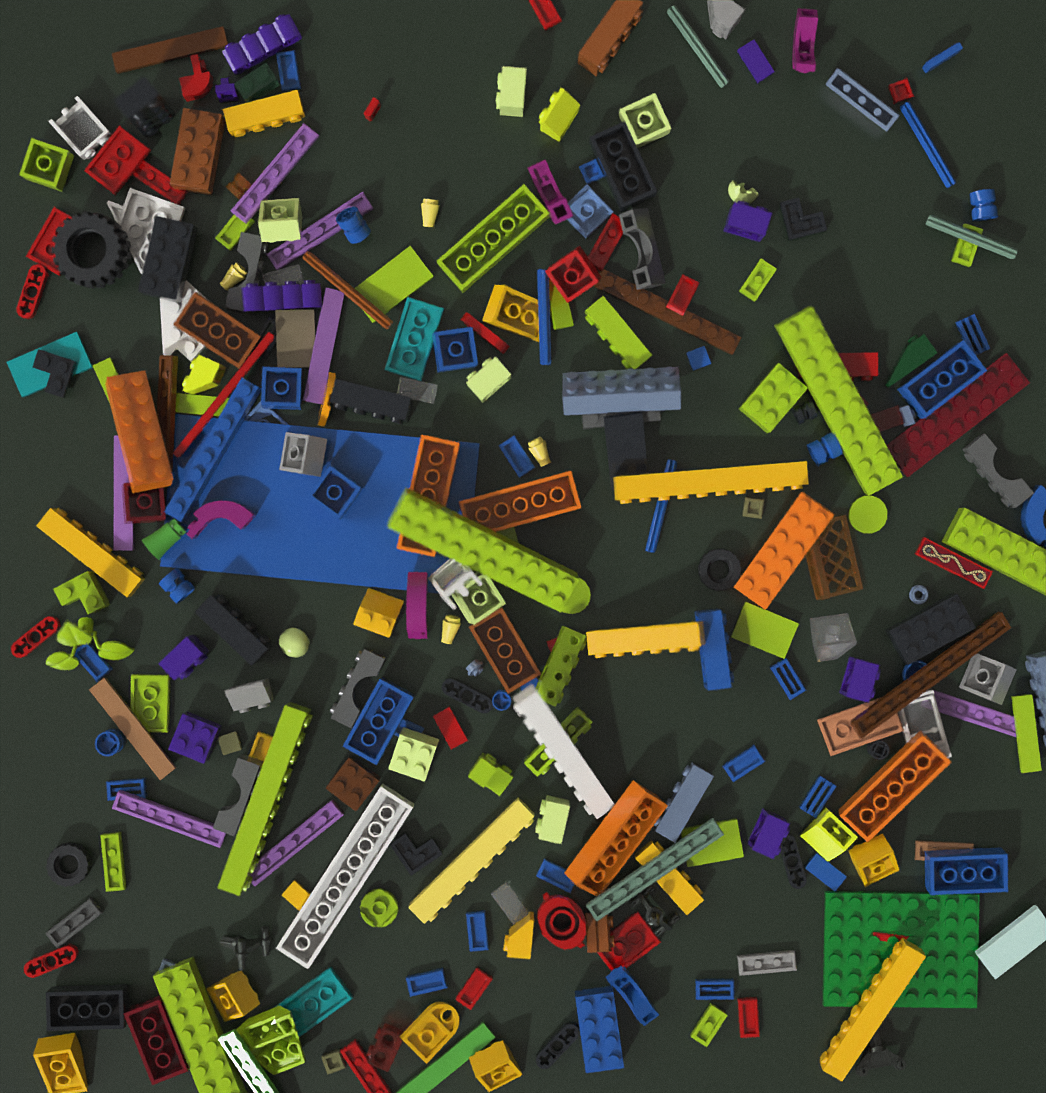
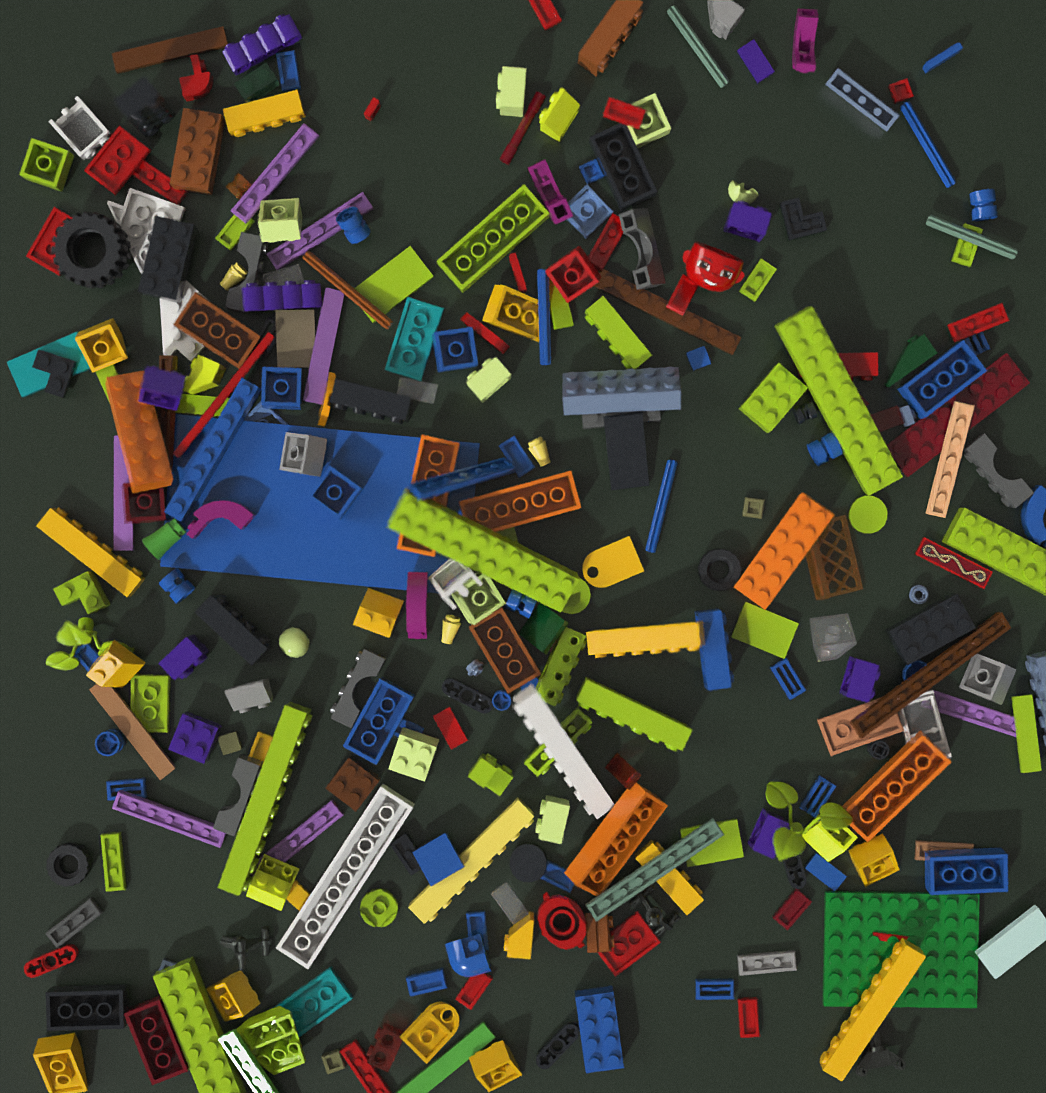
red beam [11,616,60,658] -> none
red beam [16,264,48,319] -> none
dark purple tile [215,77,239,103] -> none
light yellow cone [421,199,440,227] -> none
blue arch [606,966,660,1026] -> none
yellow brick [613,461,809,504] -> none
sand blue brick [654,762,714,842] -> none
lime plate [690,1003,728,1047] -> none
blue tile [722,745,765,782] -> none
none -> yellow slope [75,318,128,373]
none -> yellow slope [86,640,146,688]
none -> dark purple brick [138,366,185,411]
none -> neon yellow slope [246,854,299,911]
none -> blue tile [408,457,516,500]
none -> blue tile [412,833,465,886]
none -> blue brick [445,934,492,977]
none -> dark red piece [499,91,546,165]
none -> blue wheel [504,589,536,619]
none -> red tile [509,252,527,293]
none -> black tile [510,844,548,882]
none -> dark green tile [518,603,568,654]
none -> lime brick [576,676,692,752]
none -> yellow tile [582,536,644,588]
none -> red tile [603,97,646,129]
none -> clear red tile [605,753,642,790]
none -> red piece [683,241,744,292]
none -> lime plant [766,782,853,861]
none -> dark red tile [772,889,812,931]
none -> light nougat tile [926,401,975,518]
none -> red tile [947,303,1010,343]

